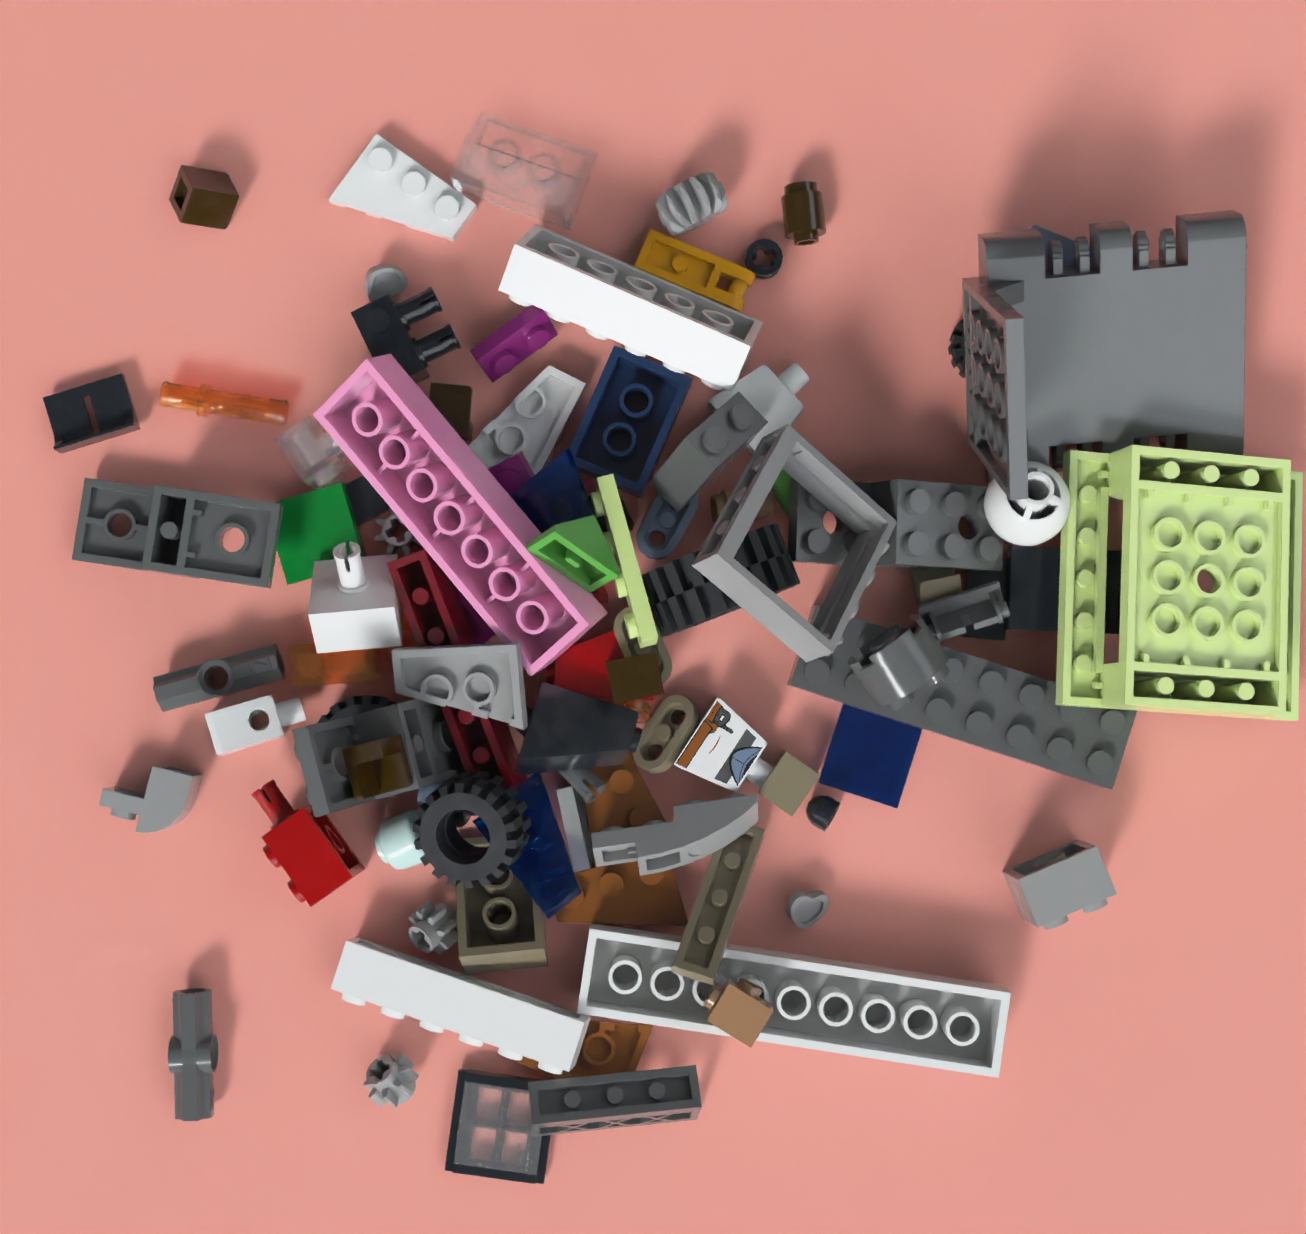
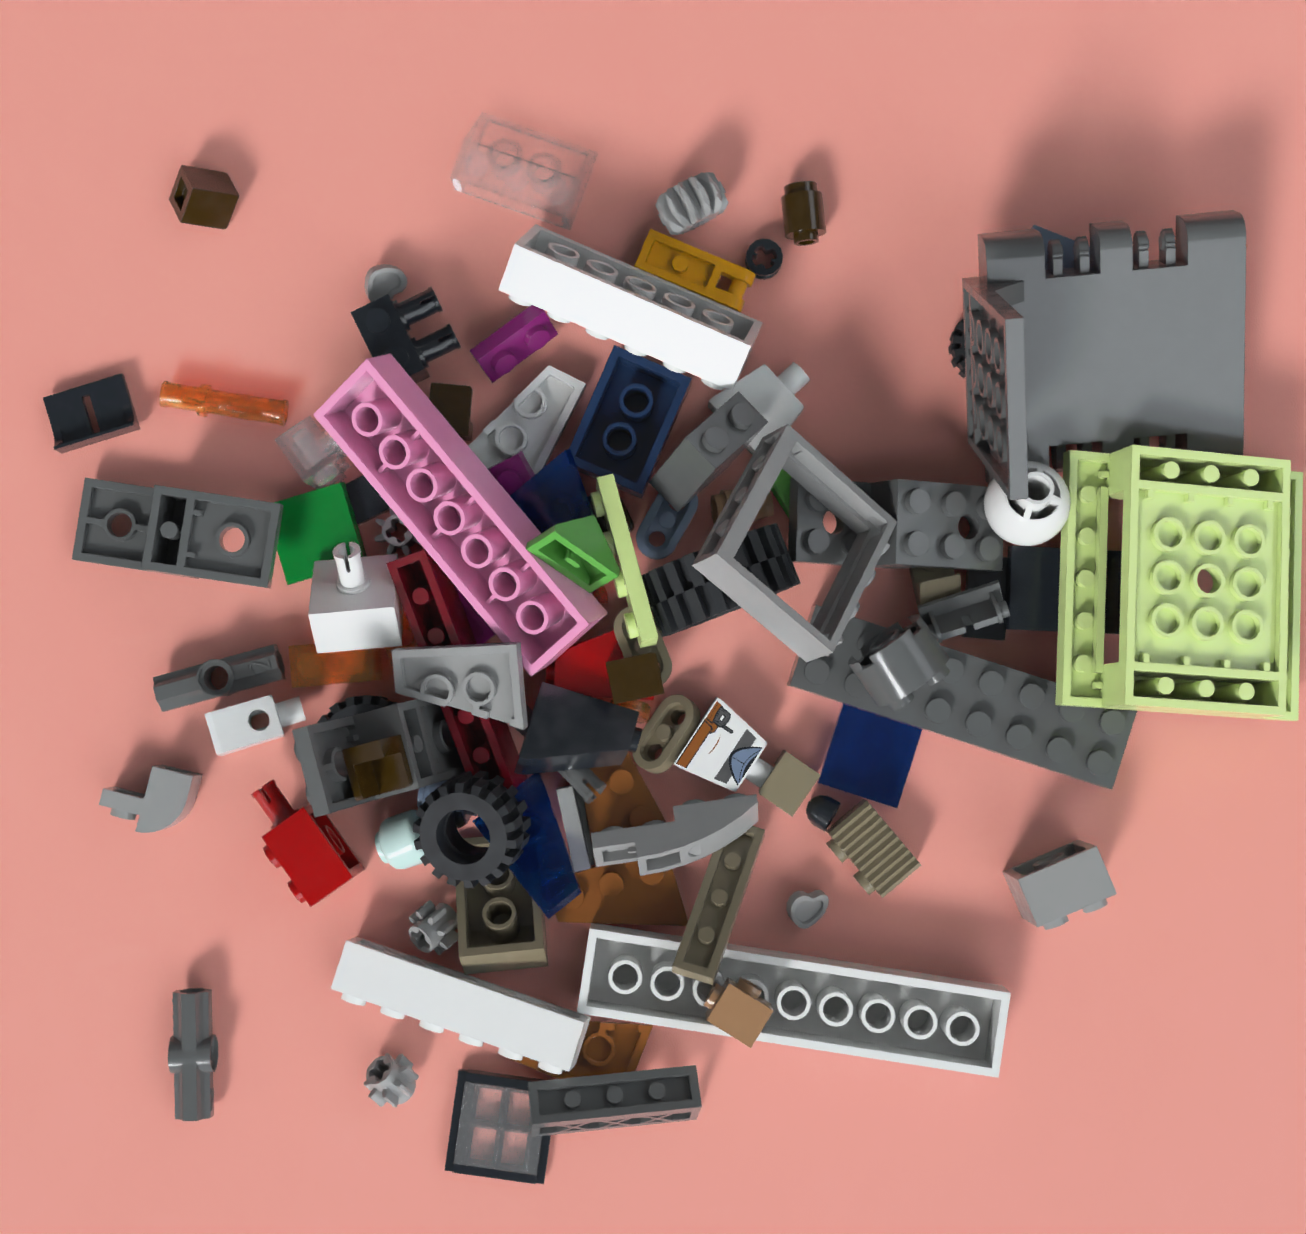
white wing [328,133,478,241] -> none
none -> dark tan brick [826,799,921,898]

